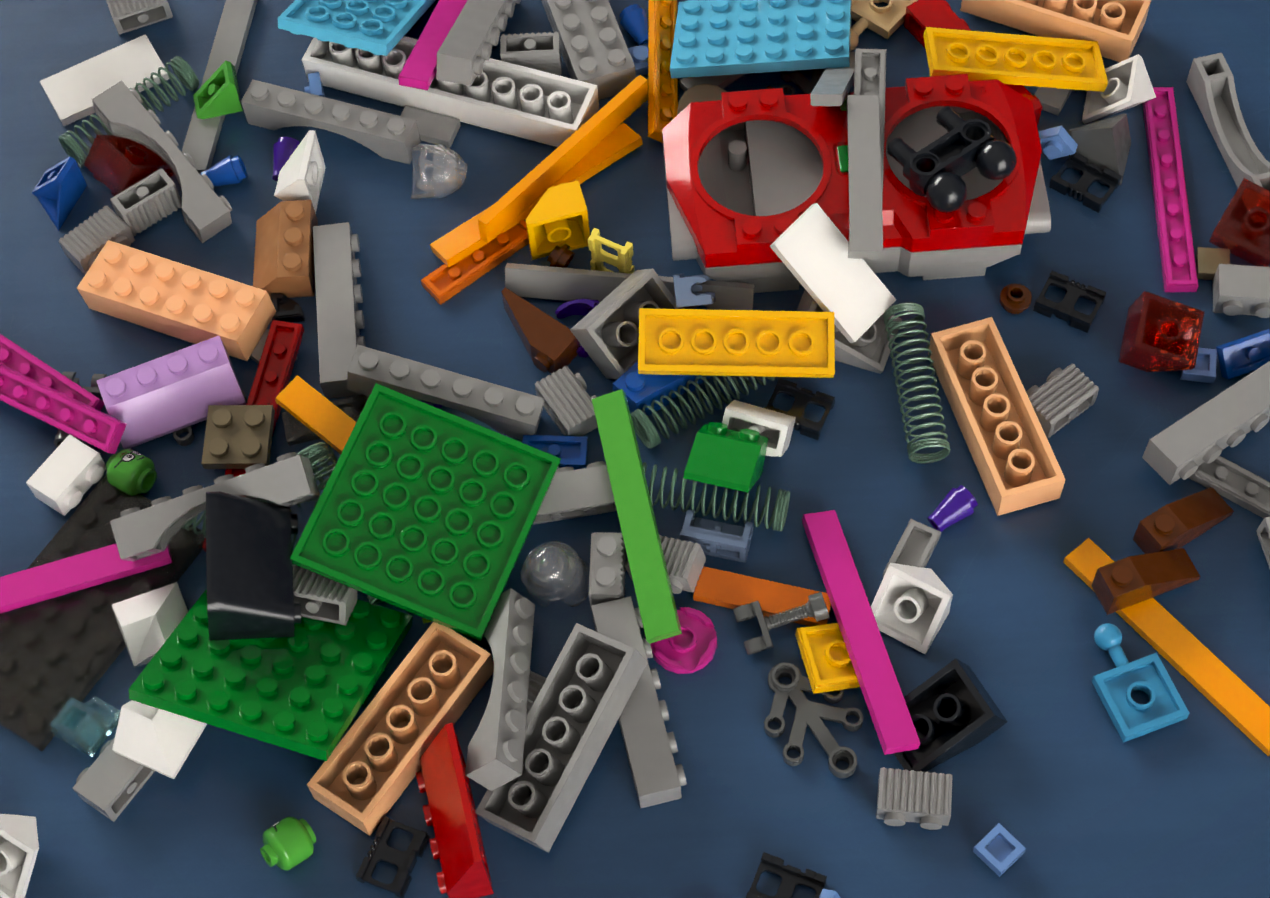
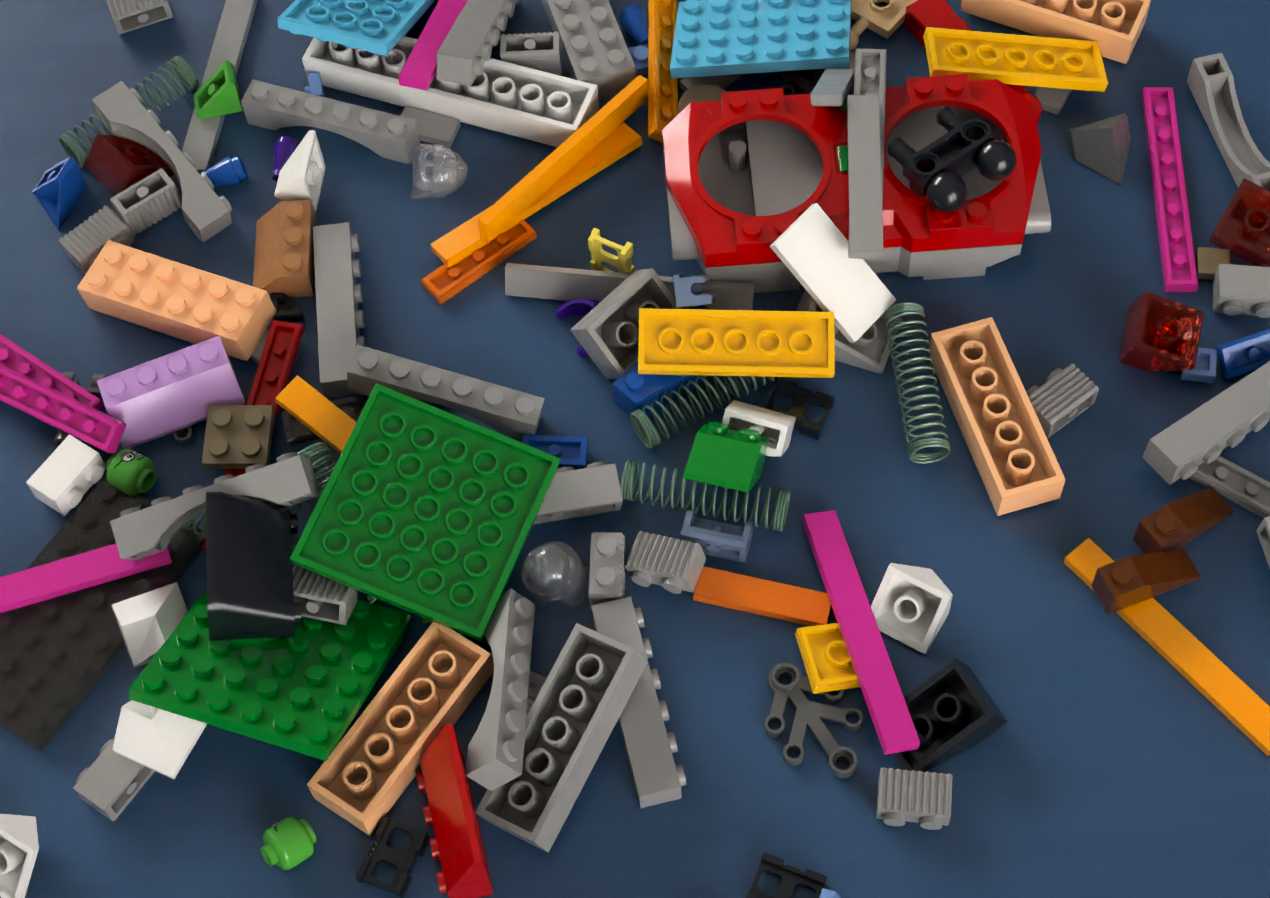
white tile [40,34,169,126] -> none
clear light blue brick [50,696,121,757] -> none
reddish brown slope [501,287,580,374] -> none
yellow slope [525,181,590,260] -> none
light grey brick [535,366,598,436] -> none
reddish brown plate [547,244,575,268] -> none
bright green tile [592,389,682,644] -> none
dark pink tile [650,607,717,674] -> none
dark grey bar [733,592,830,655] -> none
light grey tile [882,519,941,578] -> none
dark purple cone [927,485,978,532] -> none
medium blue plate [973,823,1026,877] -> none
reddish brown plate [1000,283,1032,314] -> none
black piece [1033,270,1106,333] -> none
medium blue plate [1038,125,1078,160] -> none
black piece [1049,152,1122,213] -> none
white slope [1082,54,1156,124] -> none
dark azure plate [1091,623,1190,743] -> none

